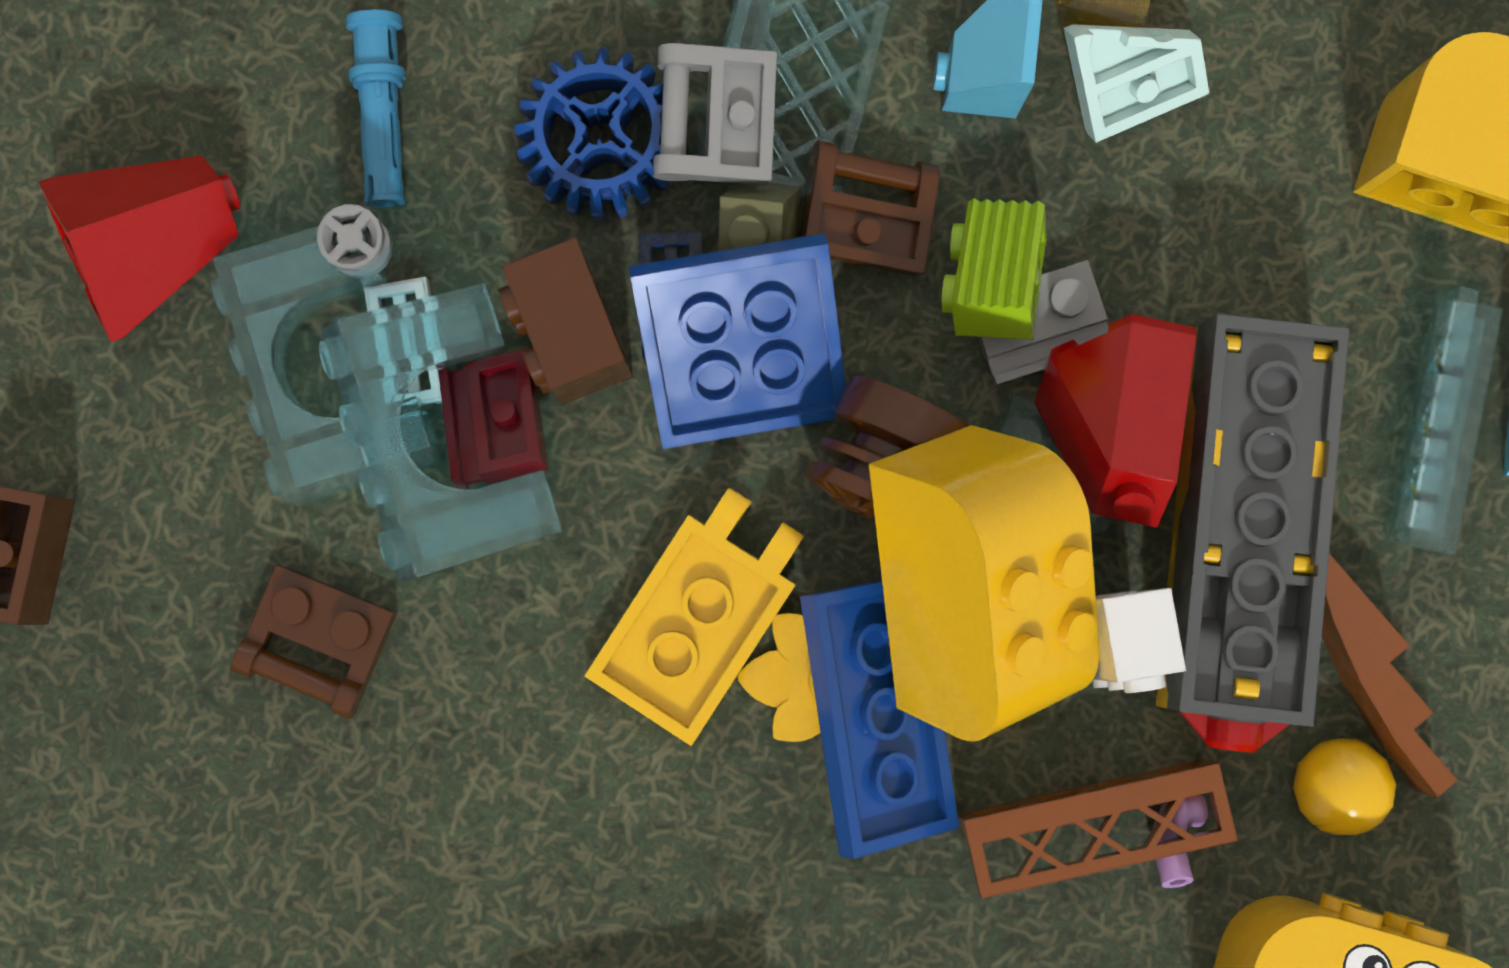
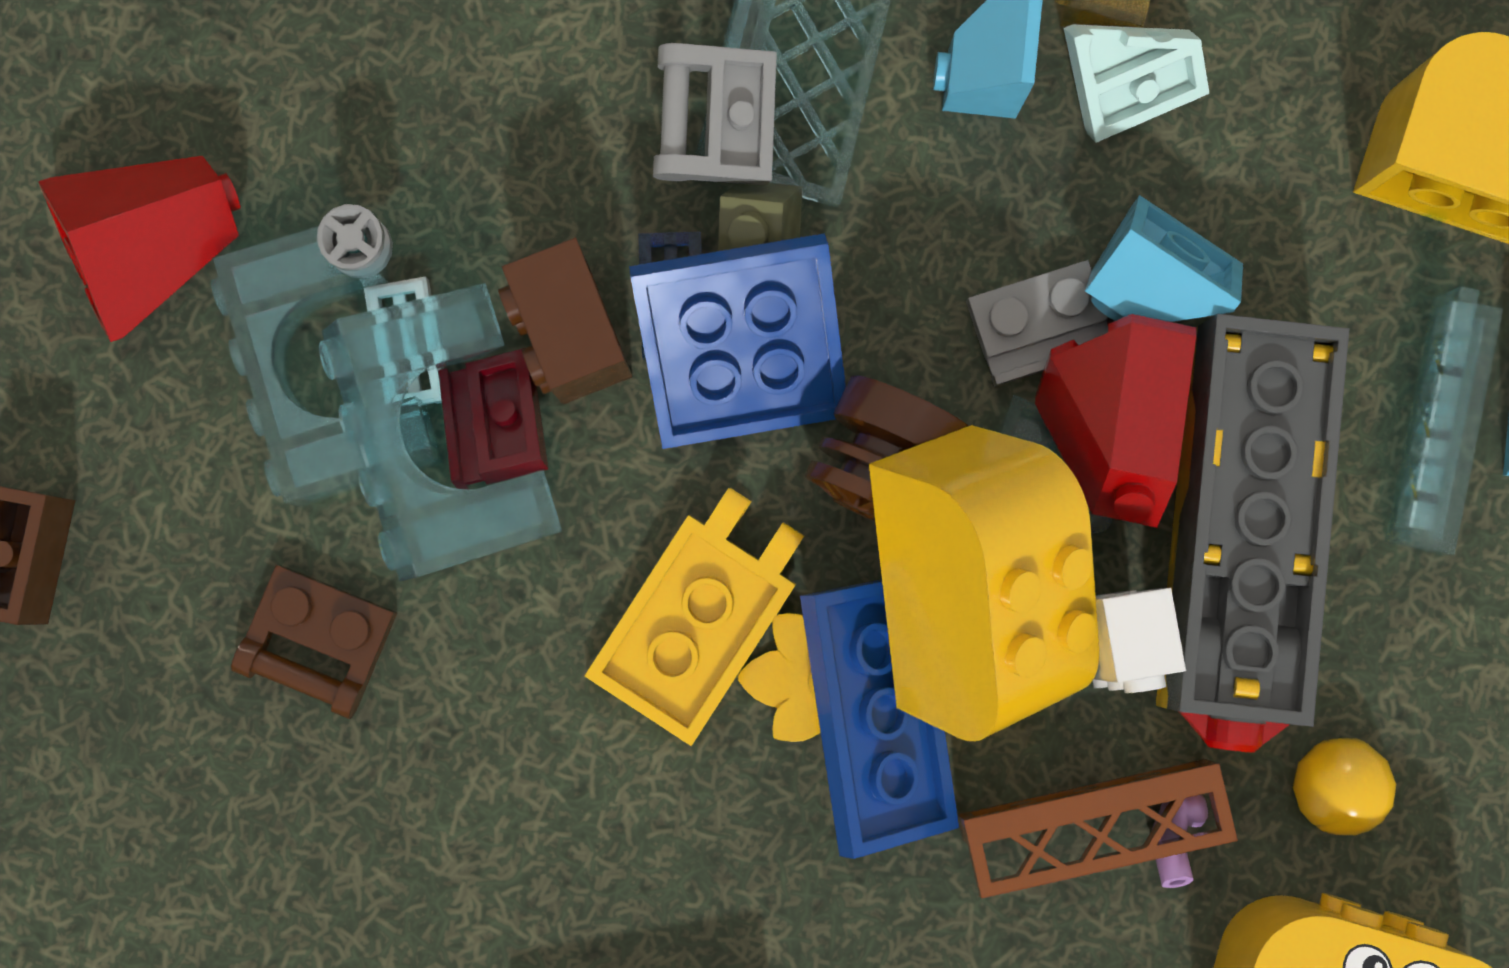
dark azure pin [345,9,406,207] -> none
blue gear [514,47,669,220] -> none
reddish brown plate [800,140,940,276] -> none
lime brick [942,198,1047,340] -> none
dark orange slope [1322,553,1458,797] -> none
none -> medium azure slope [1085,195,1243,322]

